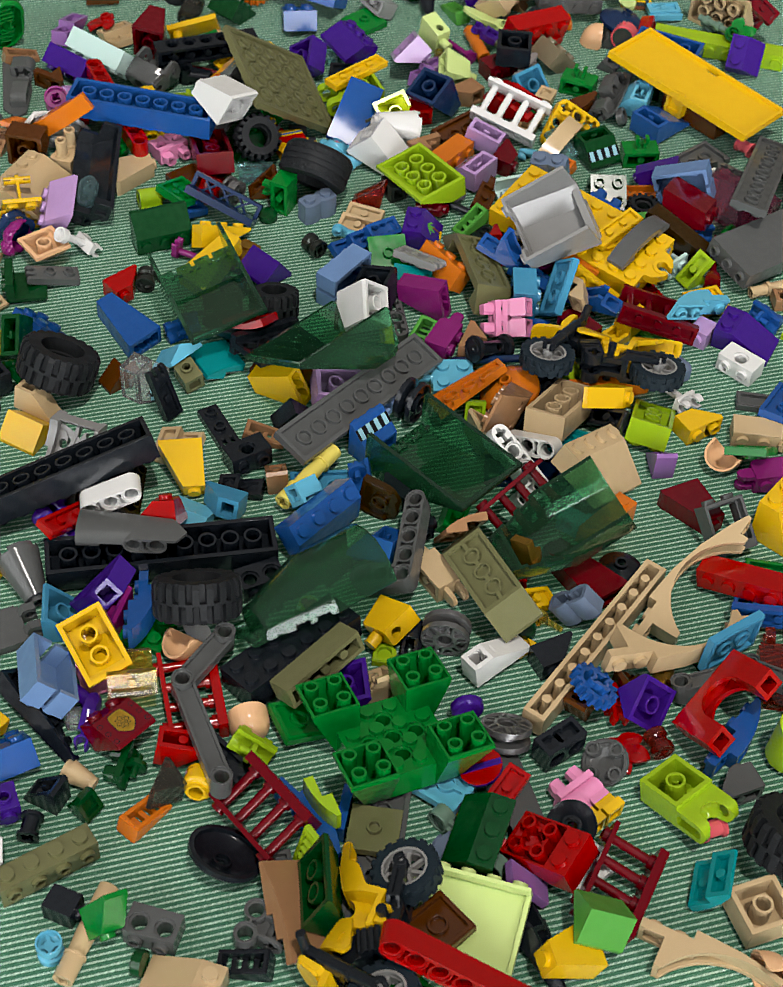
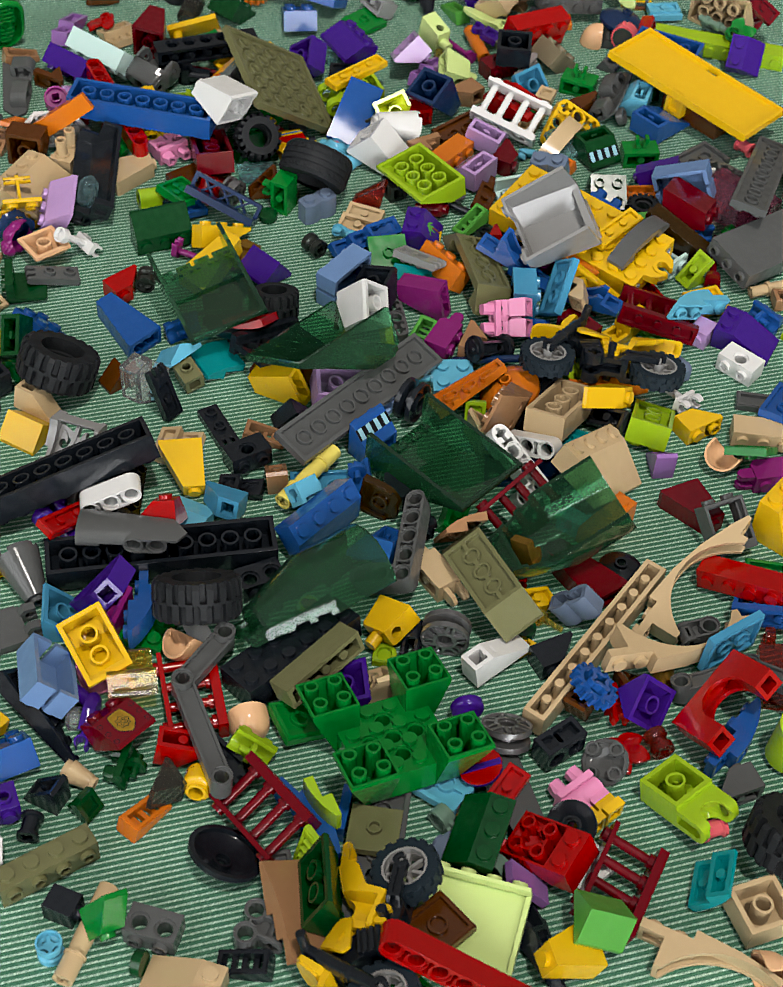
none -> dark grey piece [676,616,721,646]

